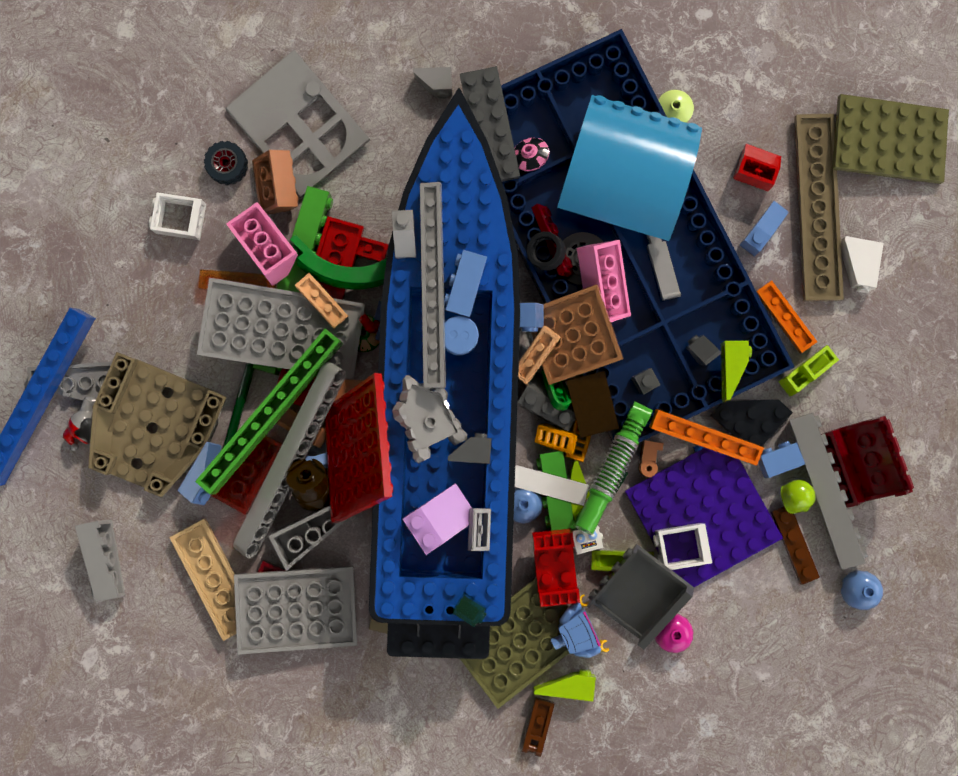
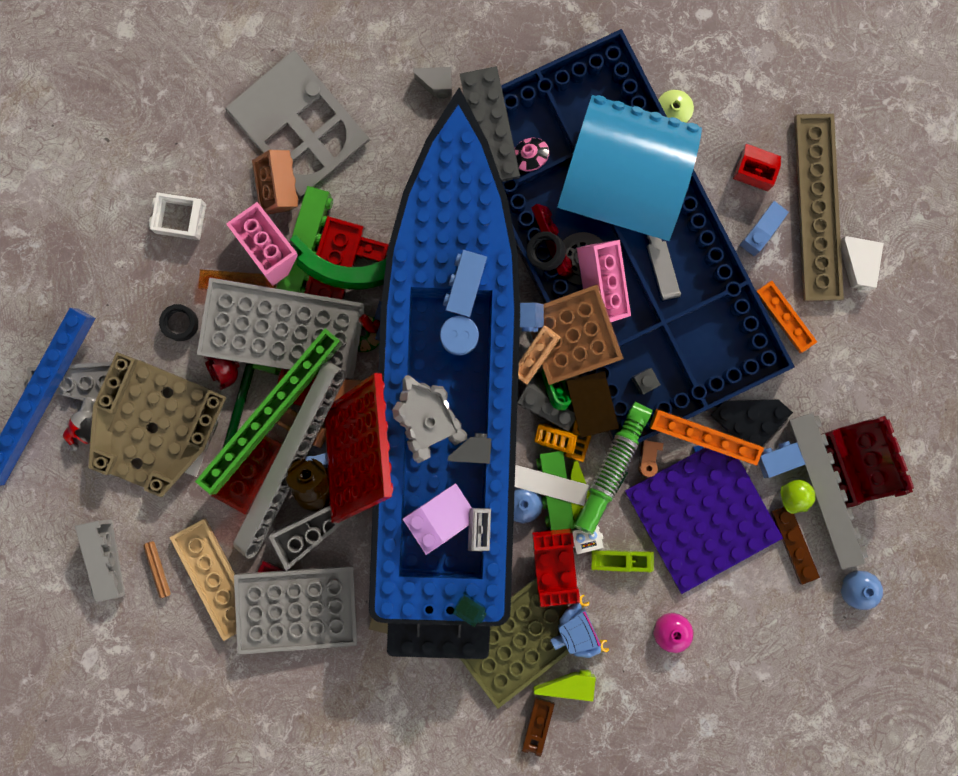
medium blue slope [178,442,222,505] -> none
black wheel [204,141,248,185] -> none
light nougat tile [295,273,349,329] -> none
light grey slope [392,210,416,259] -> none
light grey plate [420,182,446,389] -> none
dark grey panel [587,544,694,650] -> none
white window [653,523,712,570] -> none
dark grey slope [685,335,721,365] -> none
lime slope [721,341,752,402] -> none
lime slope [778,345,839,397] -> none
olive plate [832,94,949,184] -> none
none -> medium nougat axle [143,541,171,598]
none -> black tyre [159,304,198,341]
none -> dark red cylinder [204,356,240,390]

